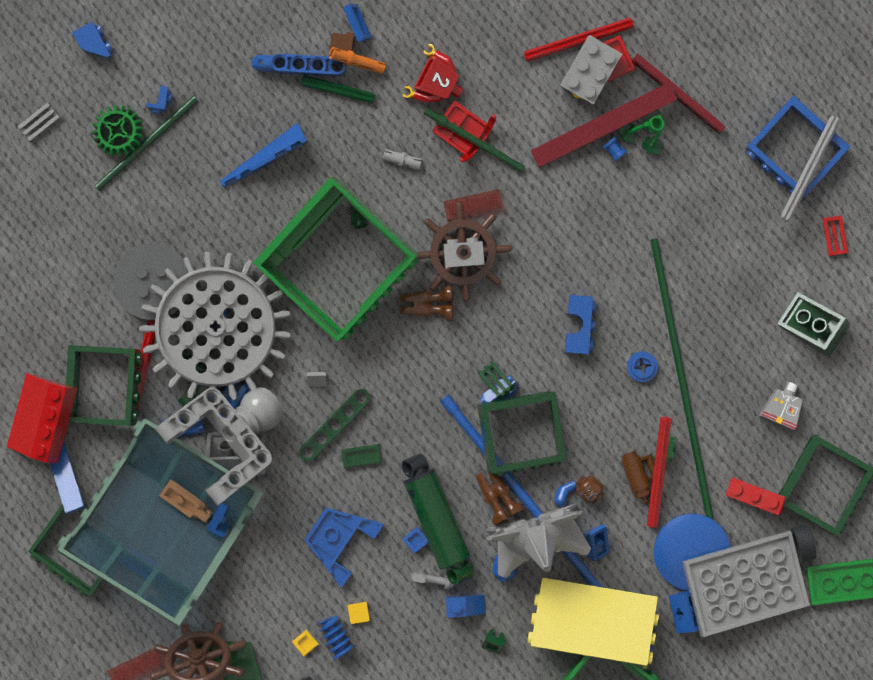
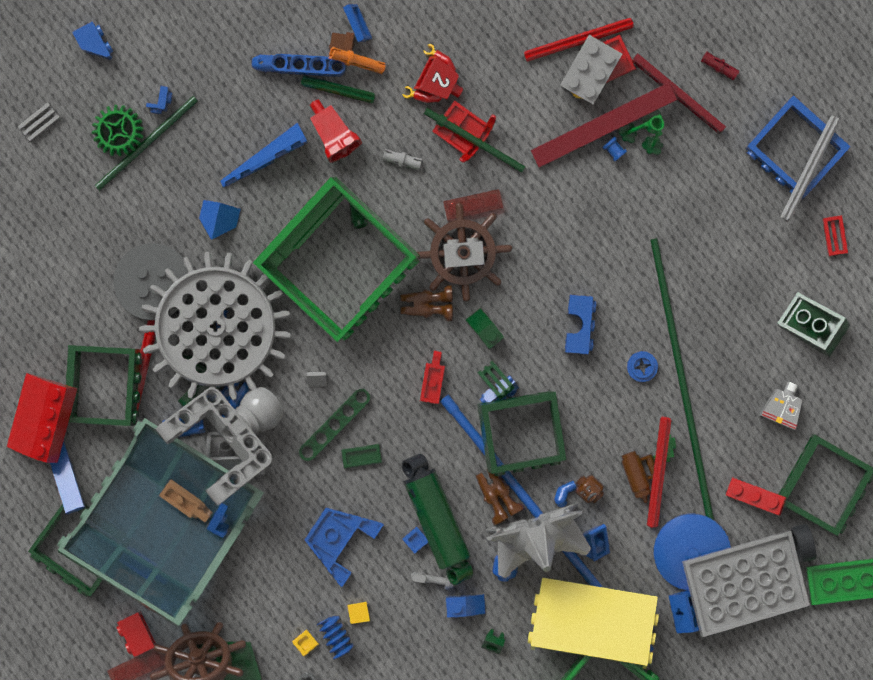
none -> red brick [117,611,157,657]
none -> blue slope [199,200,241,240]
none -> piece [310,99,362,163]
none -> red plate [420,351,445,404]
none -> dark green slope [466,308,504,349]
none -> dark red pin [700,51,740,81]

